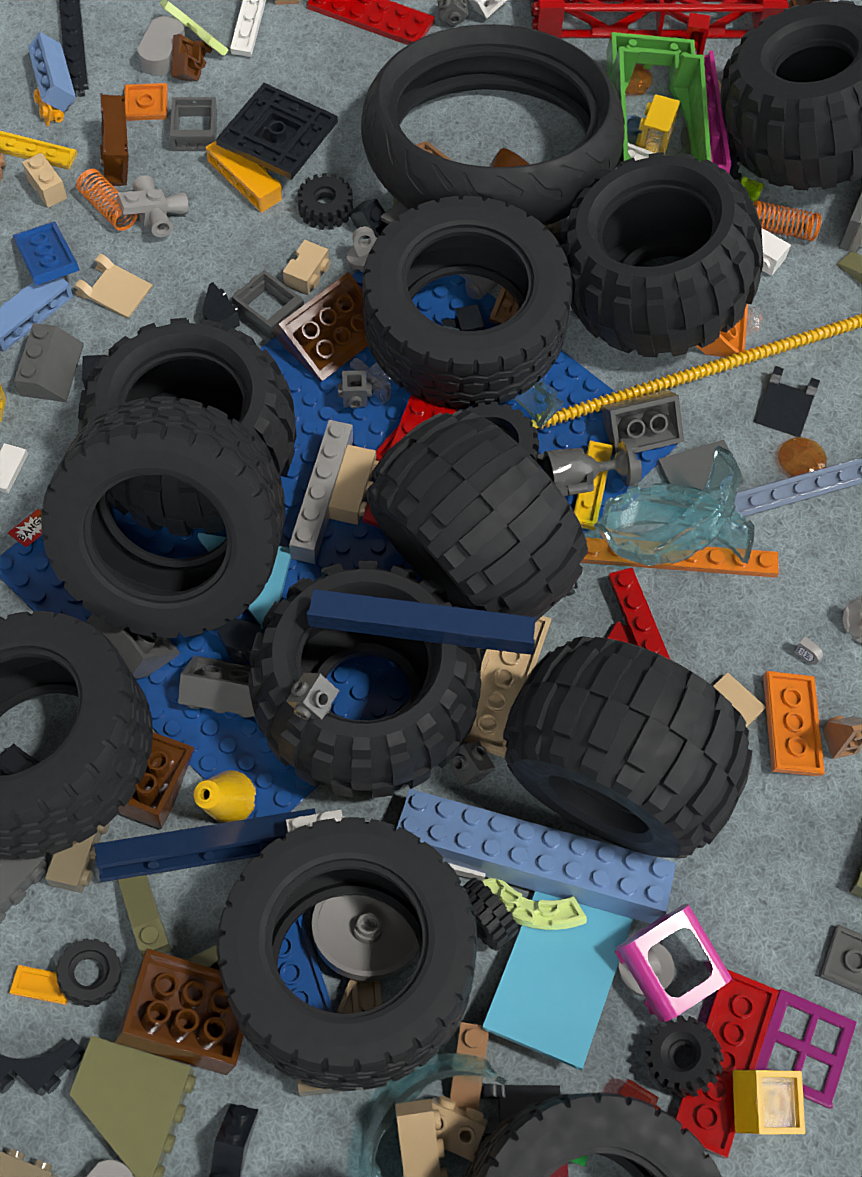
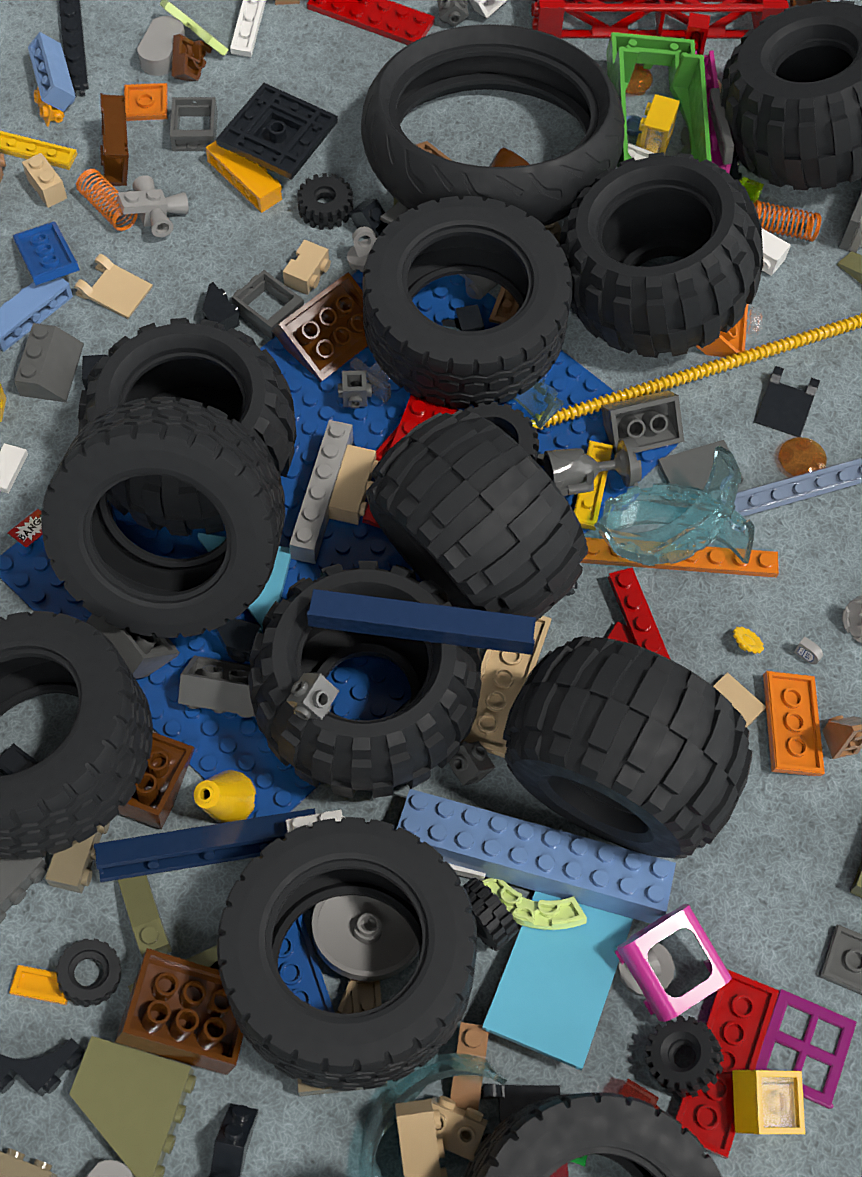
none -> dark grey tile [709,88,734,165]
none -> yellow piece [733,626,764,654]

